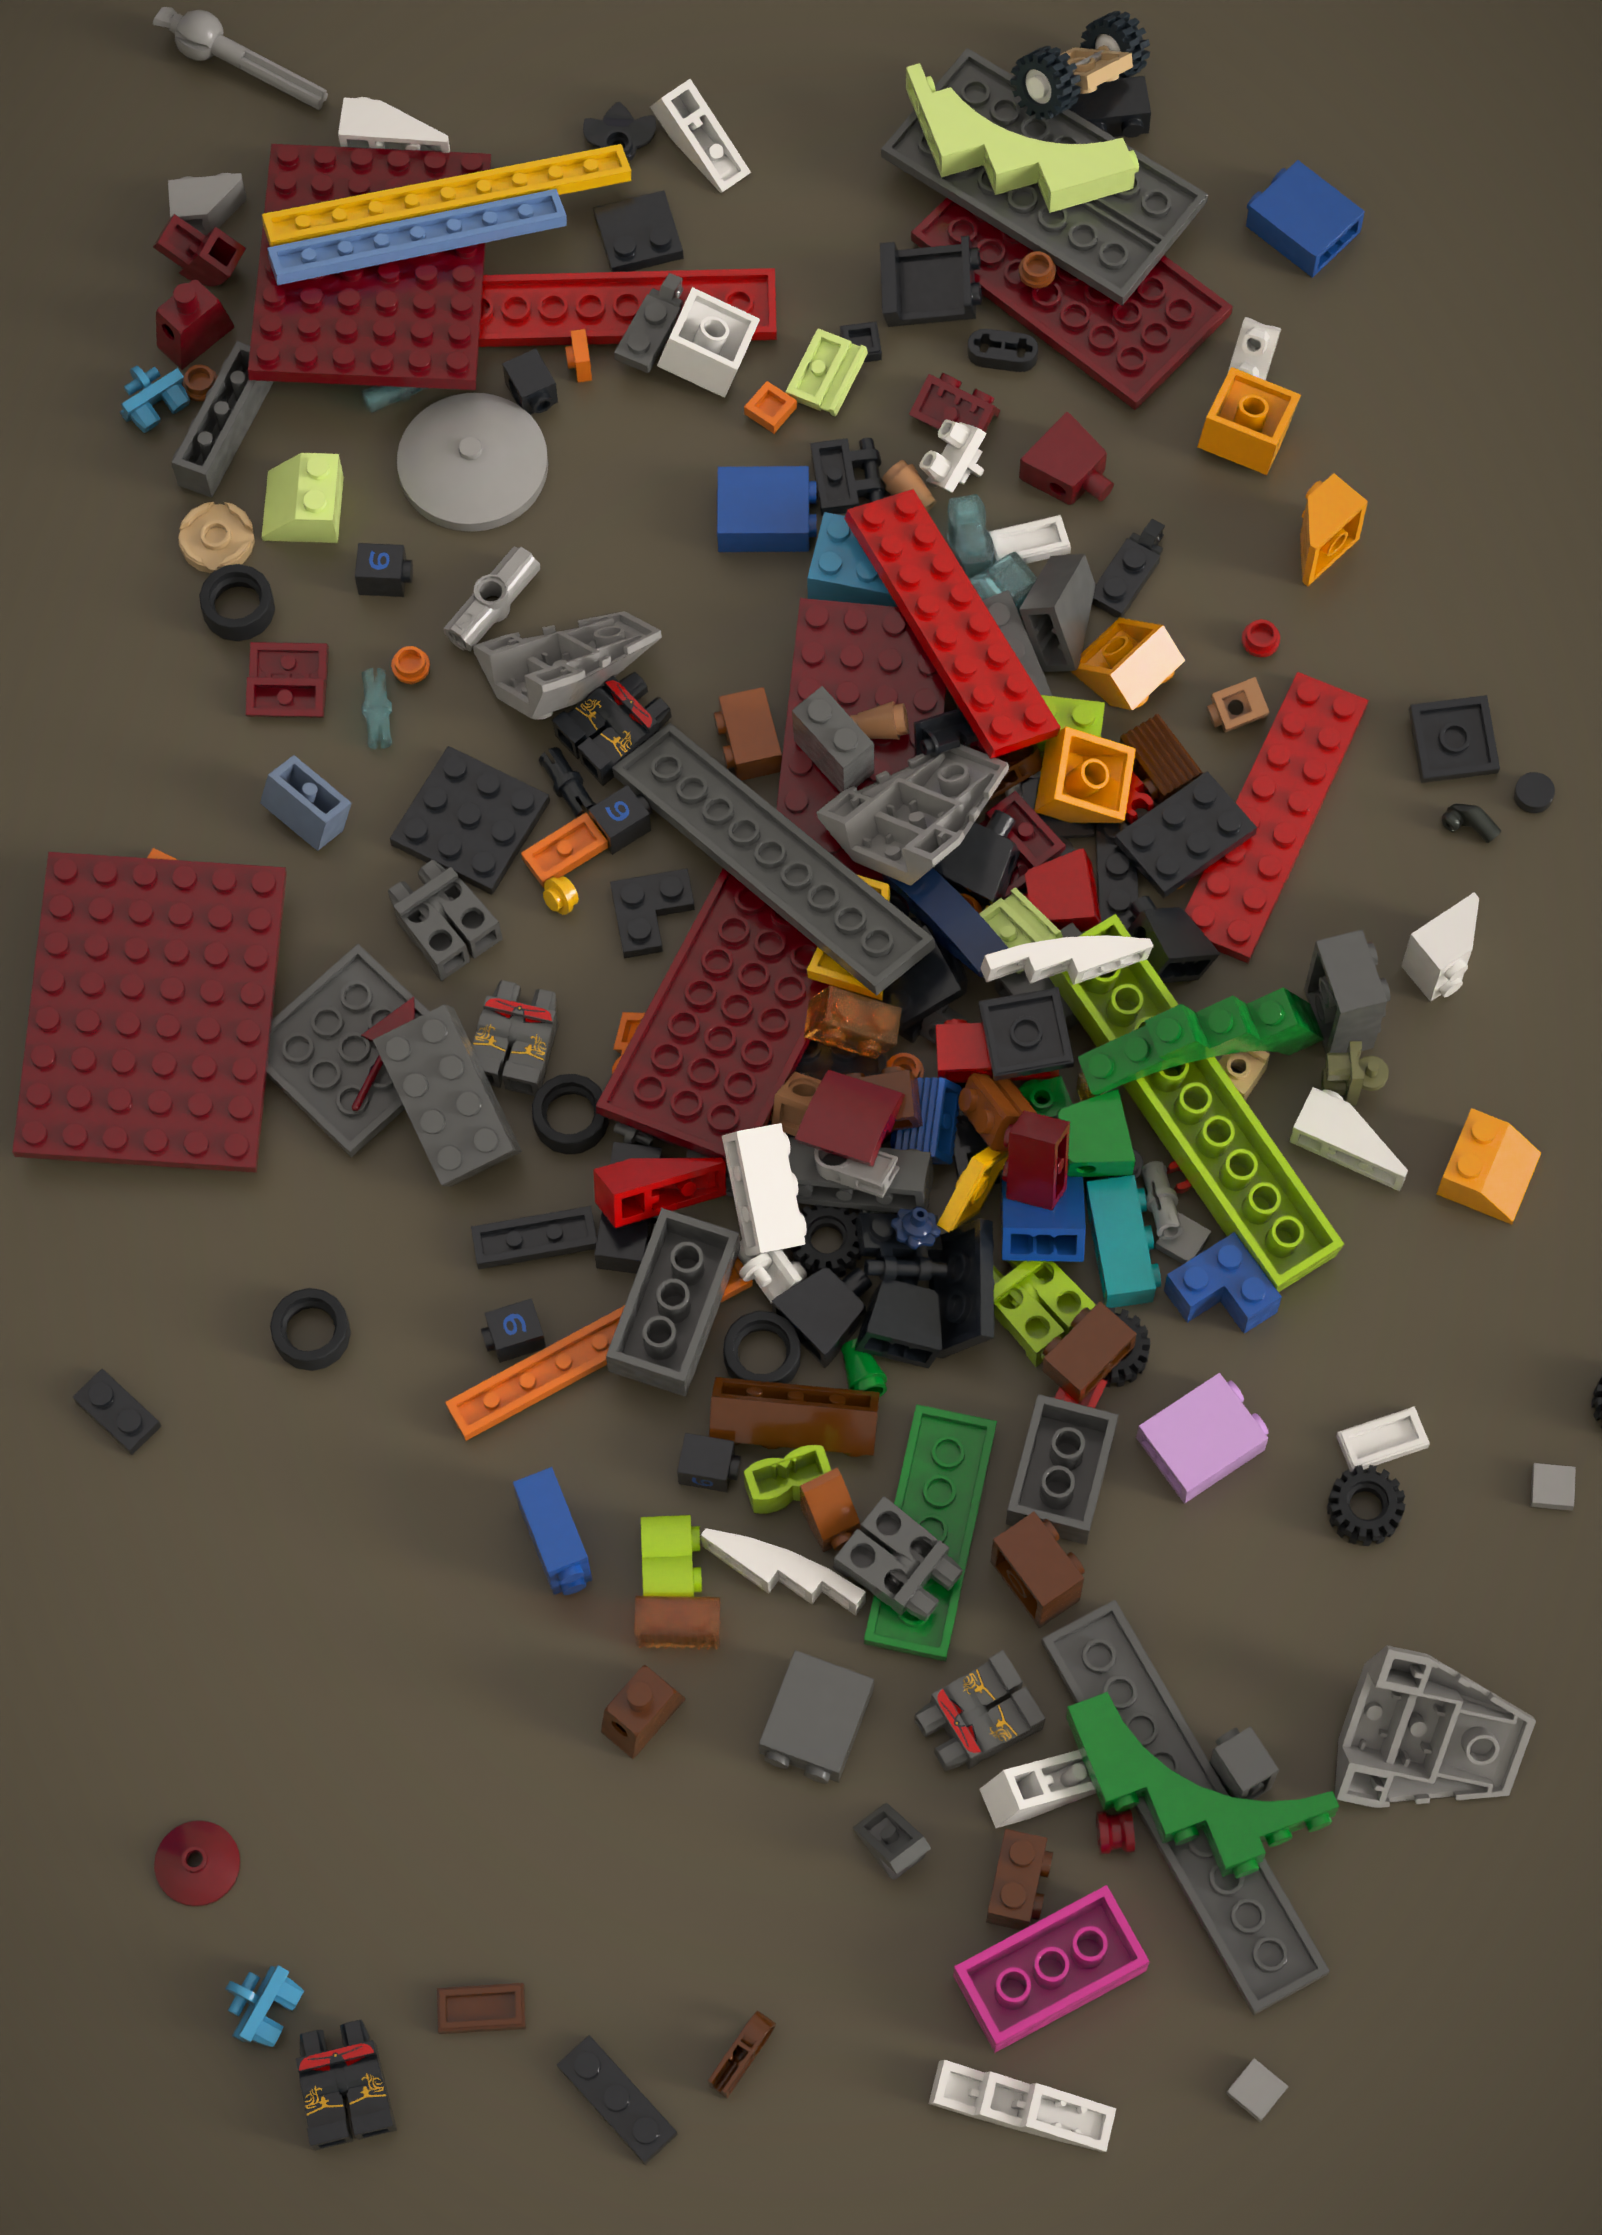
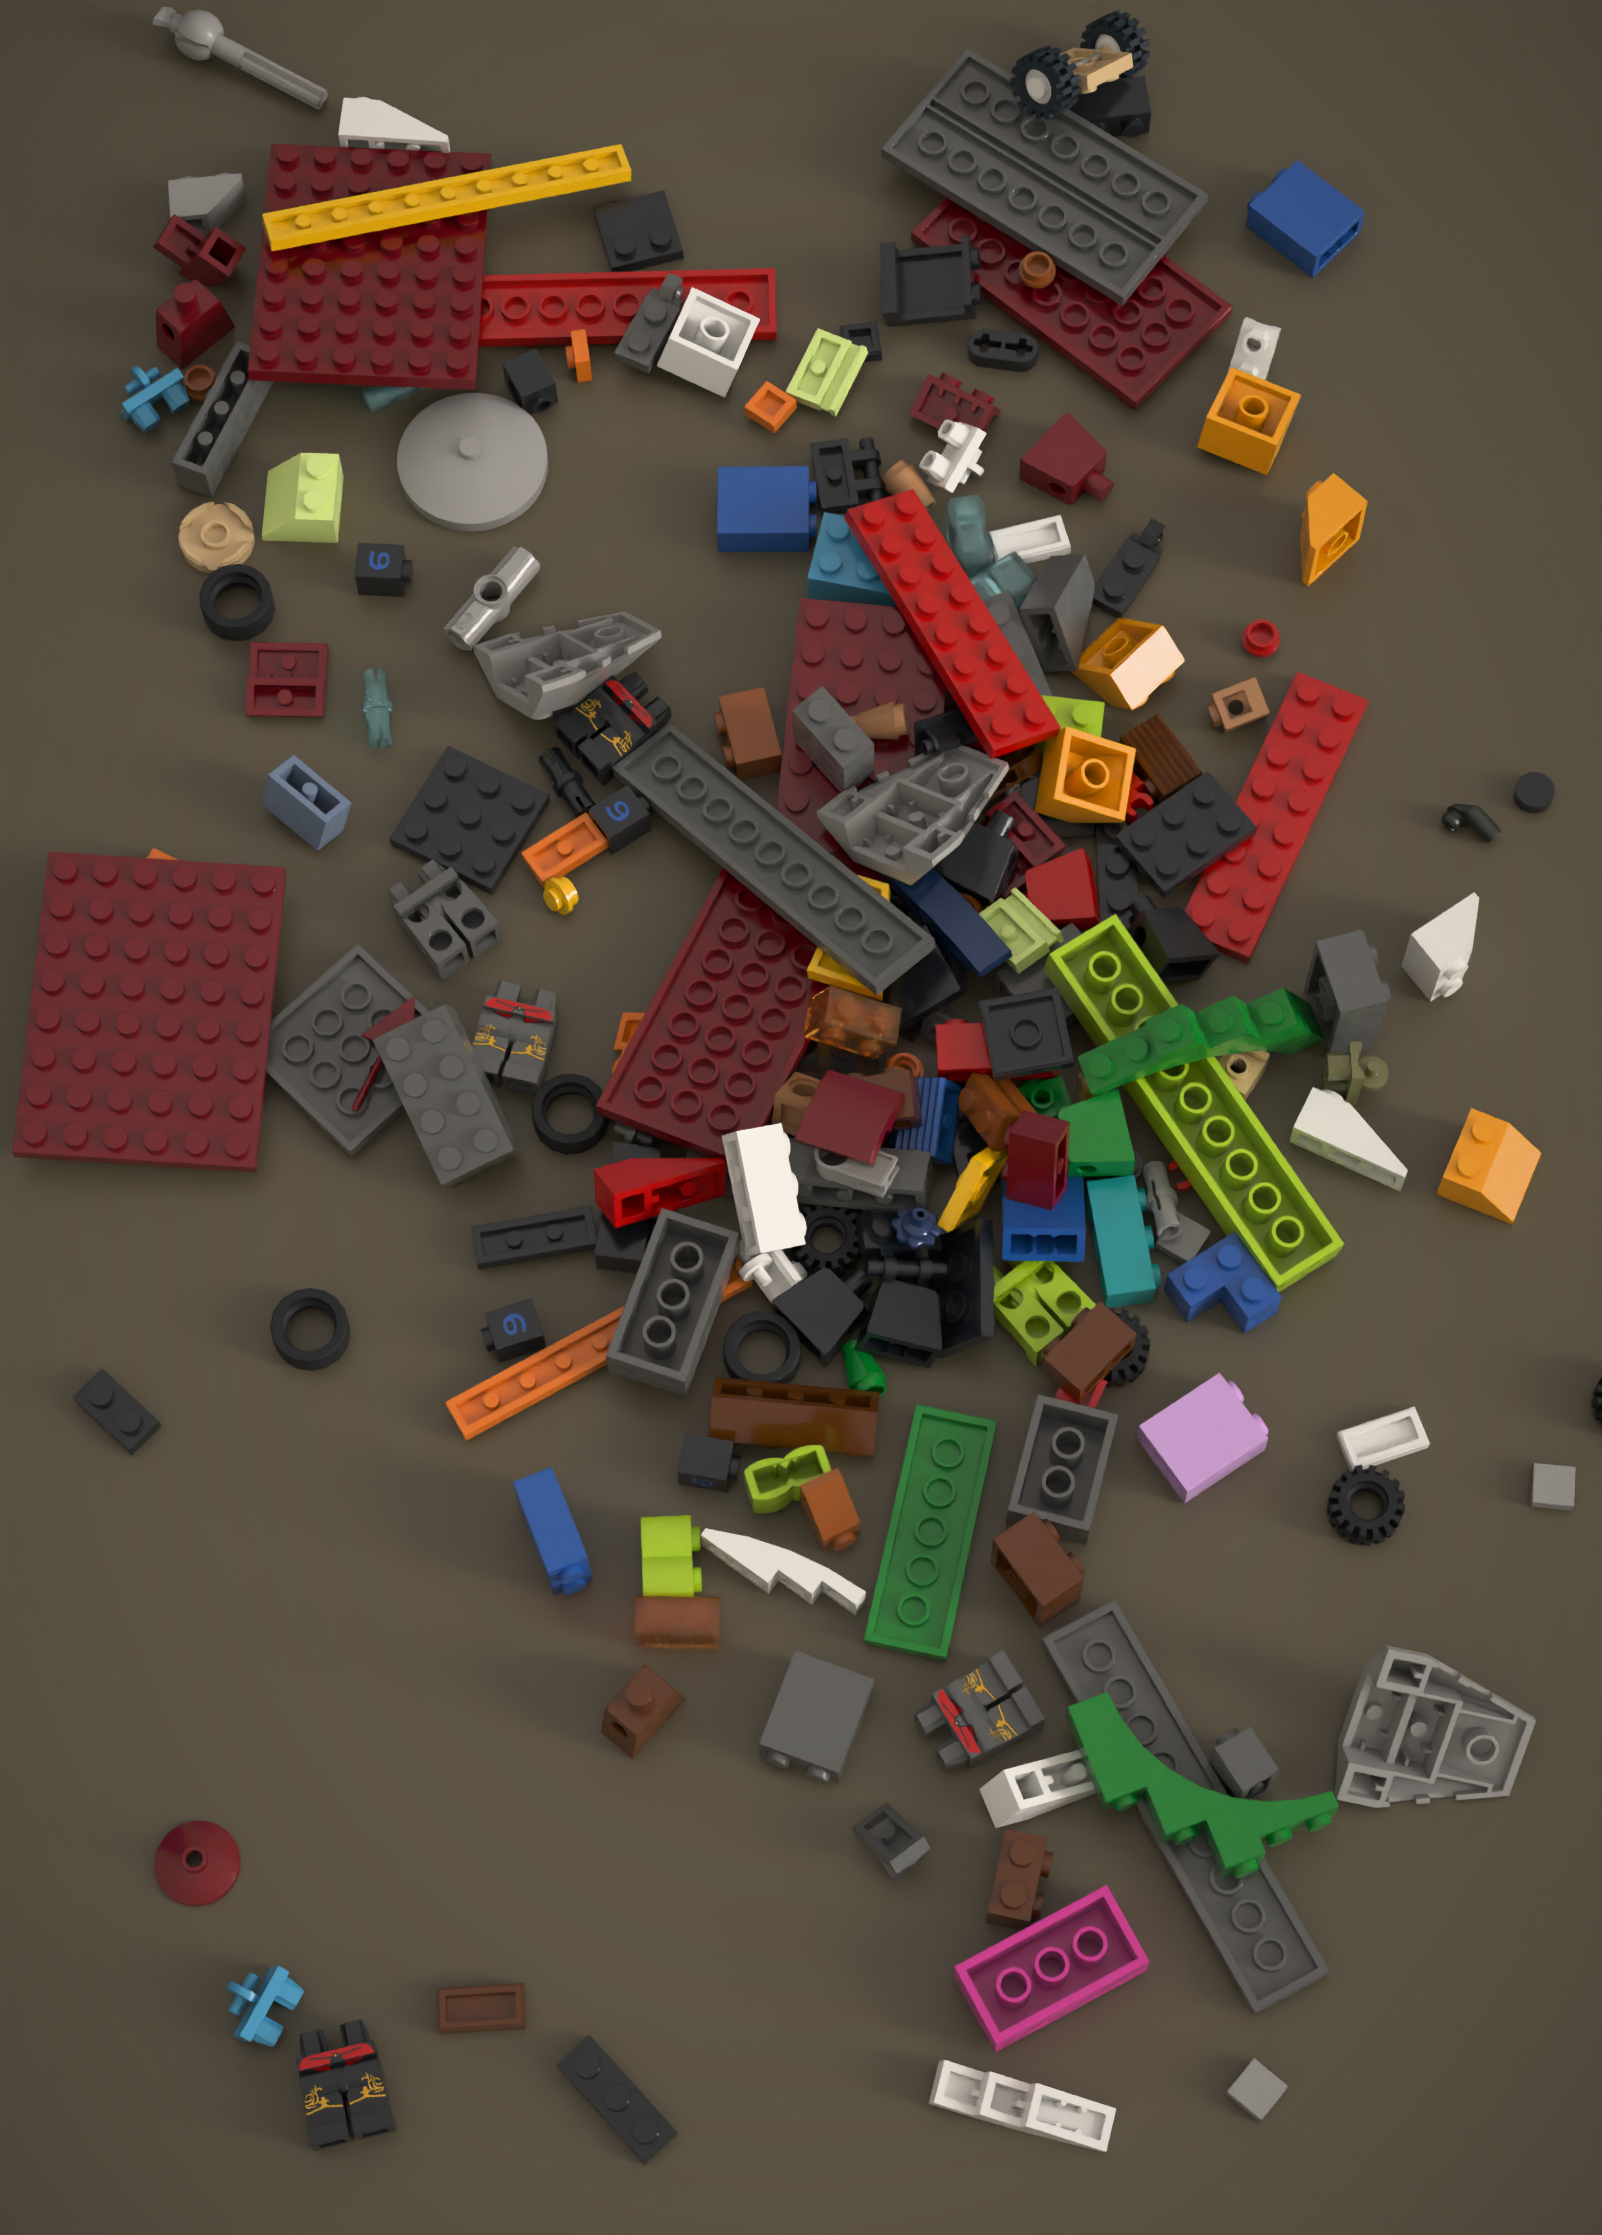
medium blue plate [267,189,567,285] -> none
orange plate [391,646,430,684] -> none
black plate [583,102,656,162] -> none
black plate [610,868,695,958] -> none
white slope [650,79,751,193] -> none
reddish brown piece [708,2011,776,2099] -> none
dark grey hips [833,1496,963,1621] -> none
yellowish green arch [906,63,1139,213] -> none
white slope [981,935,1153,985] -> none
dark red wheel [1096,1809,1135,1855] -> none
black plate [1408,695,1500,783] -> none

